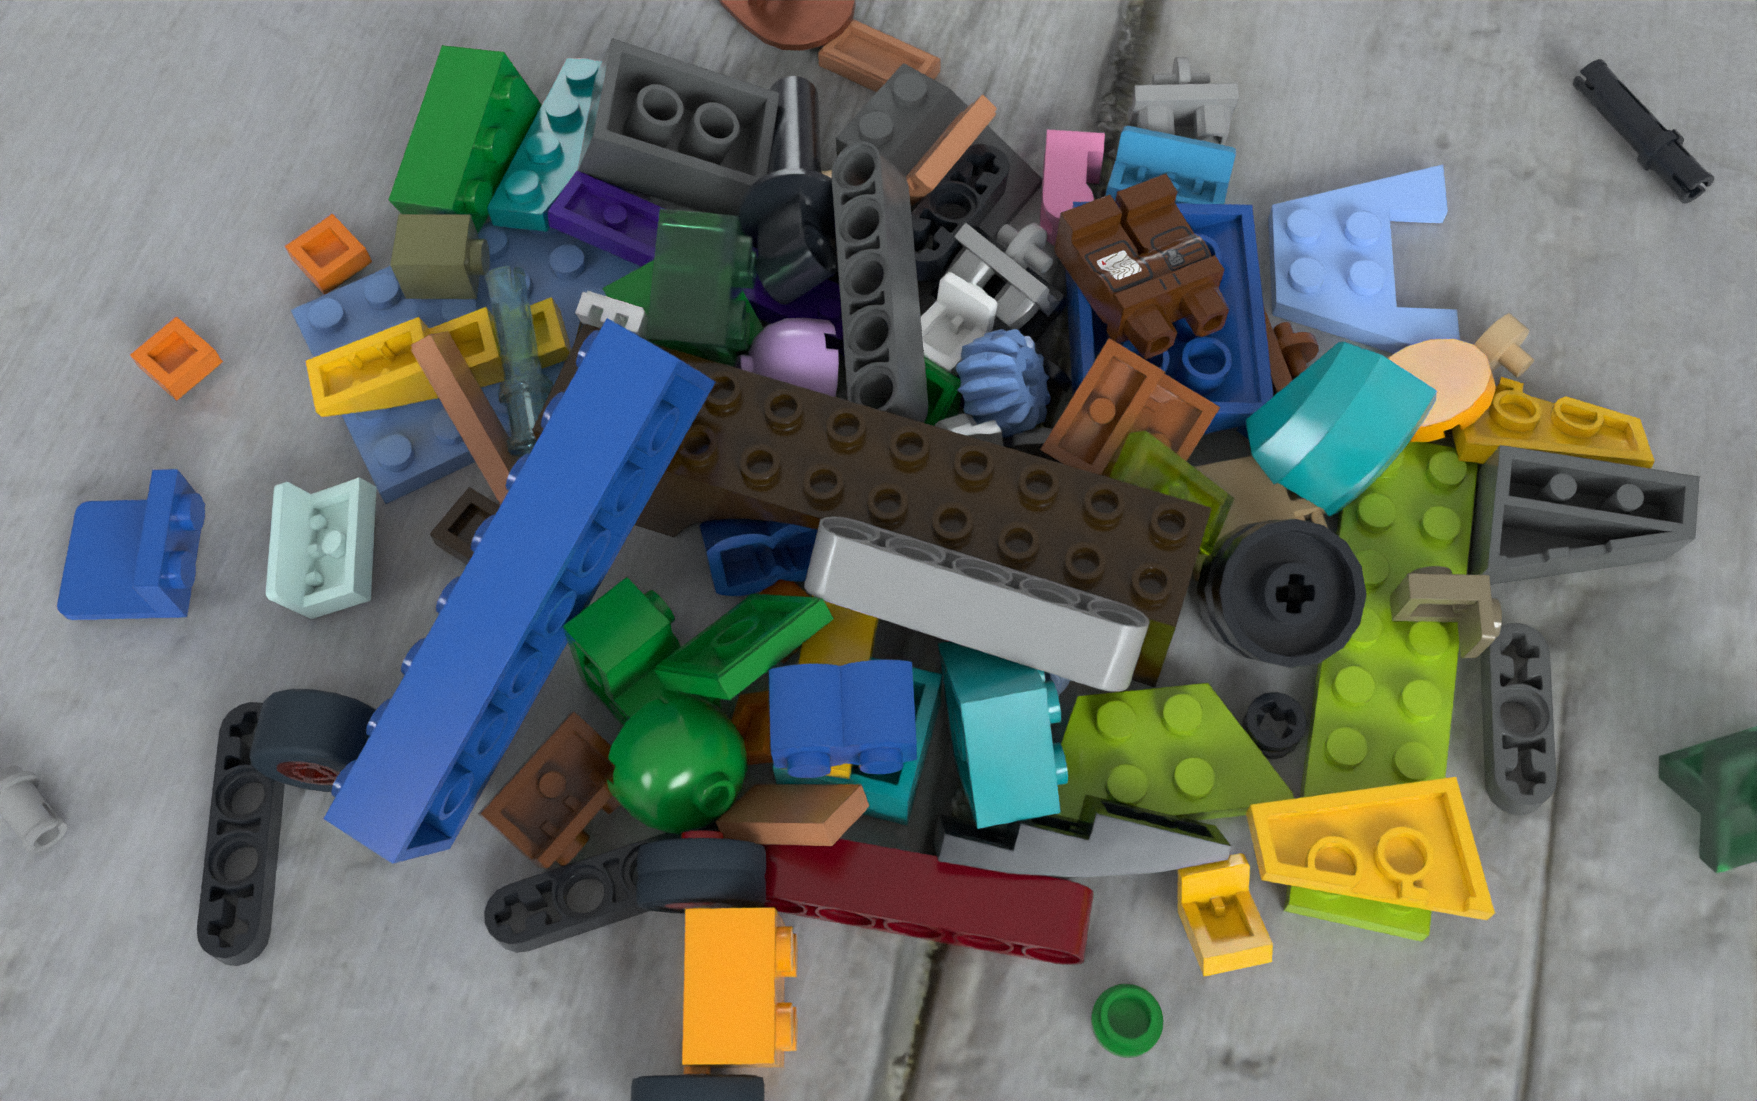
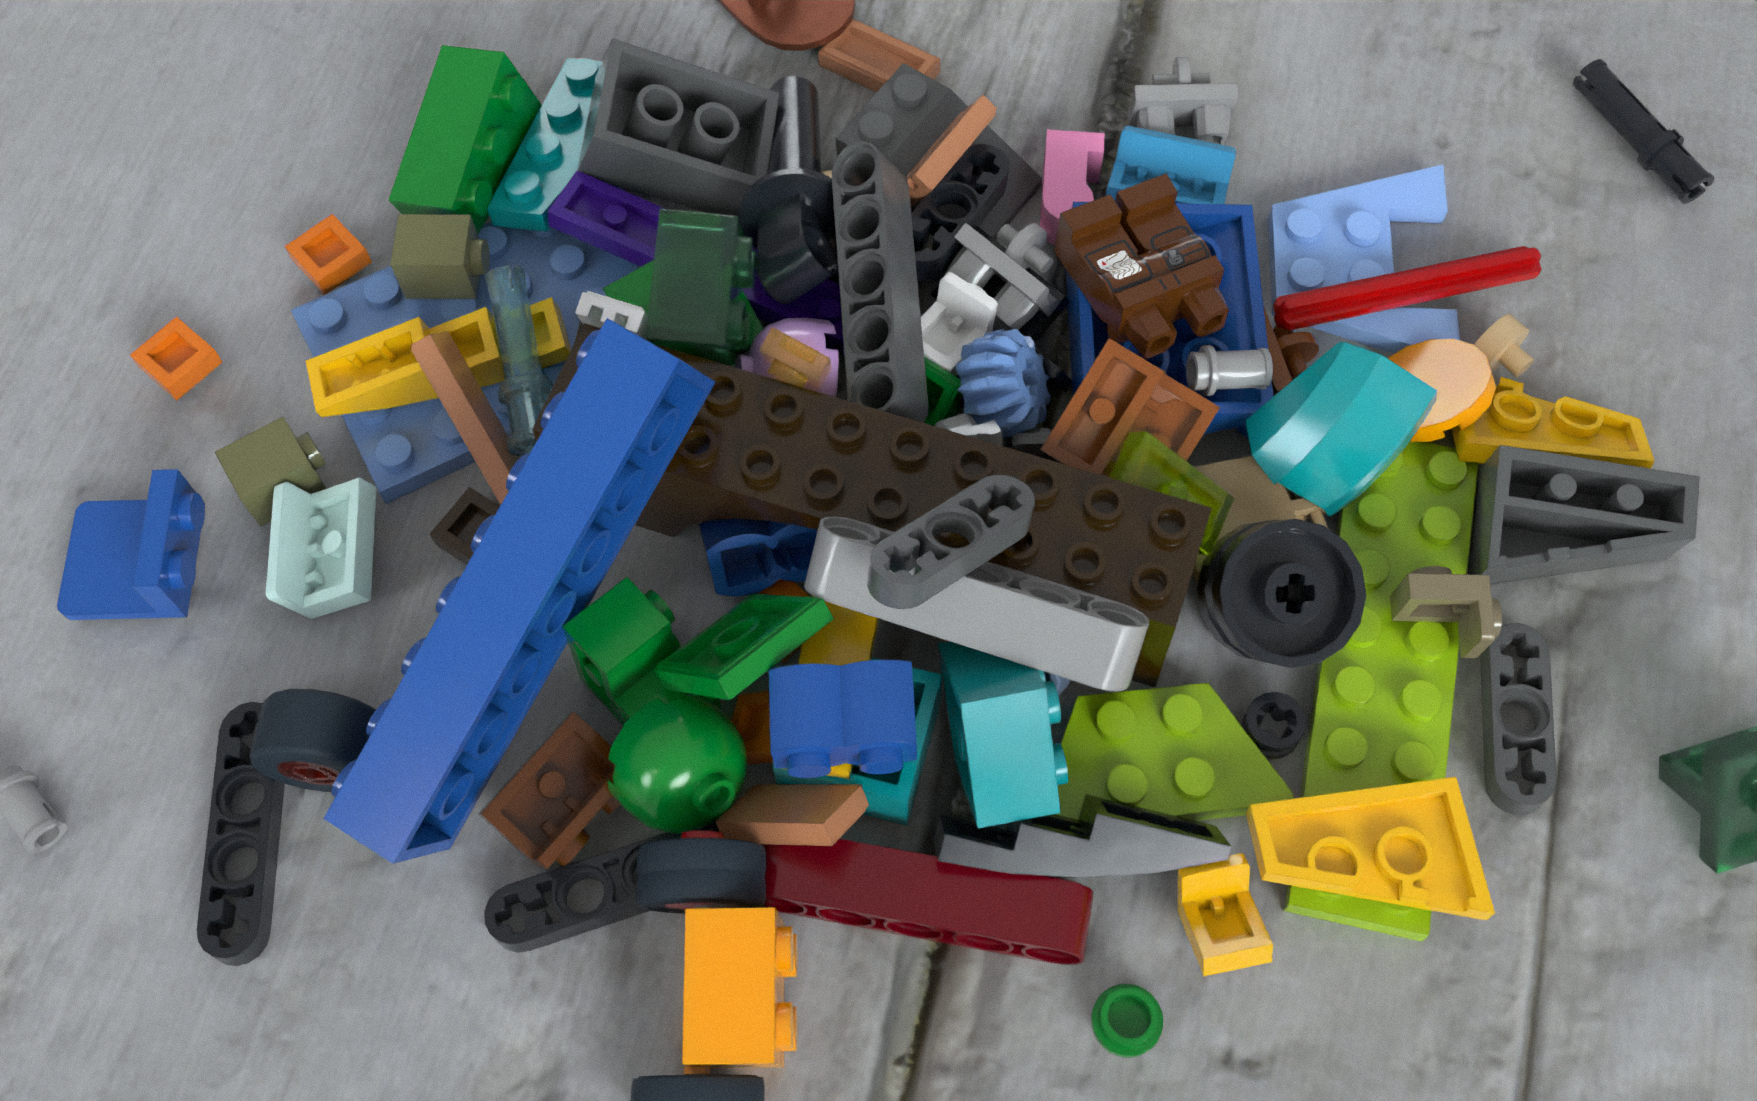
none -> olive brick [214,417,327,527]
none -> clear yellow plate [759,327,832,390]
none -> dark grey beam [867,475,1035,609]
none -> light grey pin [1186,345,1273,397]
none -> red axle [1273,246,1542,331]

